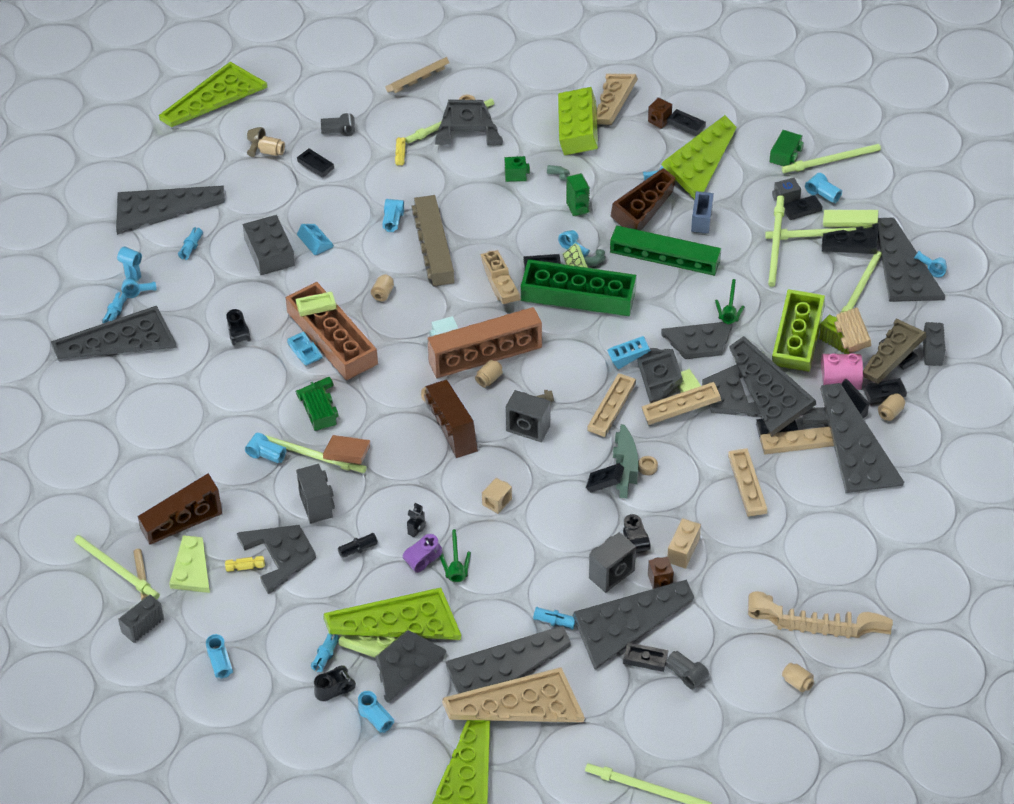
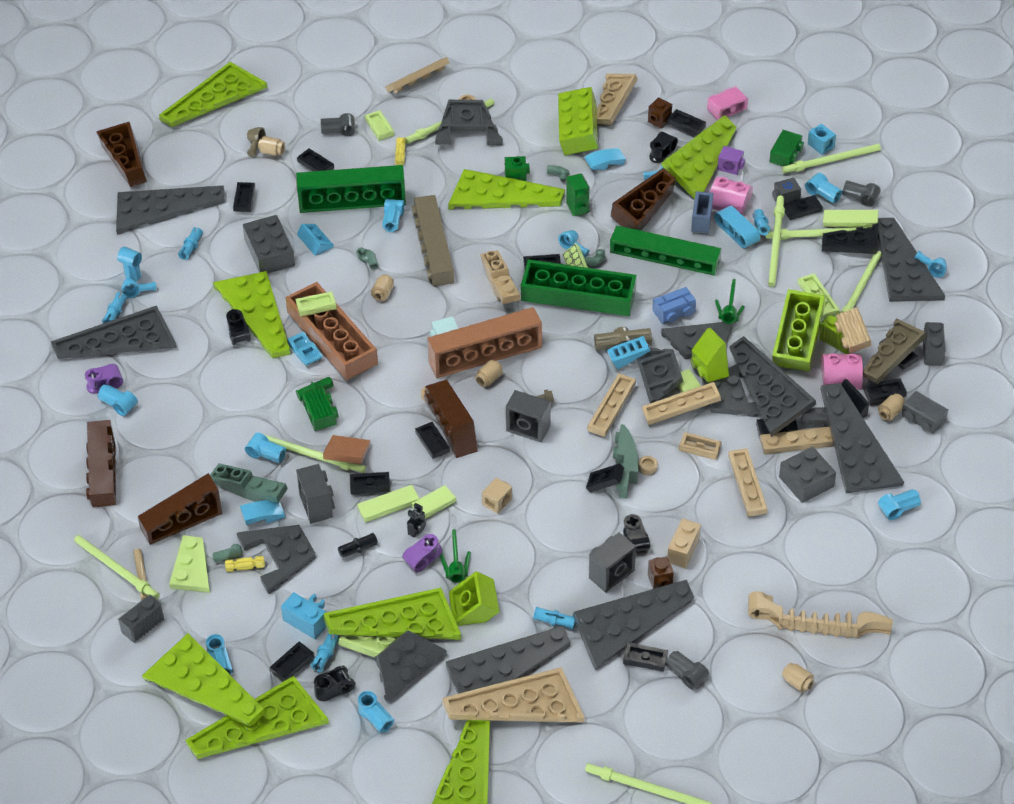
none -> medium lavender piece [85,364,123,394]
none -> reddish brown wedge [86,420,116,507]
none -> reddish brown wedge [96,121,147,187]
none -> medium azure piece [98,385,138,416]
none -> lime wing [142,633,266,727]
none -> lime wing [185,676,329,759]
none -> sand green slope [210,463,288,503]
none -> sand green arm [212,544,243,562]
none -> lime wing [213,271,290,358]
none -> black plate [233,182,255,212]
none -> medium azure slope [240,500,285,525]
none -> black plate [270,641,315,682]
none -> medium azure brick [281,592,326,639]
none -> green brick [296,165,406,213]
none -> black plate [350,472,390,494]
none -> sand green arm [356,247,378,269]
none -> yellowish green tile [357,485,419,522]
none -> yellowish green tile [364,110,394,141]
none -> yellowish green tile [412,485,456,519]
none -> black plate [415,422,450,459]
none -> lime wing [448,169,565,210]
none -> lime slope [449,571,500,626]
none -> medium azure slope [585,148,626,170]
none -> dark tan piece [594,327,652,350]
none -> black piece [649,131,678,163]
none -> medium blue brick [652,287,696,324]
none -> tan tile [679,432,722,460]
none -> lime slope [690,328,729,383]
none -> bright pink brick [707,86,748,120]
none -> bright pink brick [710,176,753,214]
none -> medium azure beam [714,206,761,249]
none -> medium lavender brick [717,146,746,175]
none -> medium azure pin [752,209,770,235]
none -> dark grey brick [779,446,836,503]
none -> yellowish green tile [798,274,840,320]
none -> medium azure brick [808,124,836,155]
none -> dark grey piece [842,180,881,207]
none -> medium azure piece [878,489,921,520]
none -> dark grey brick [902,391,949,433]

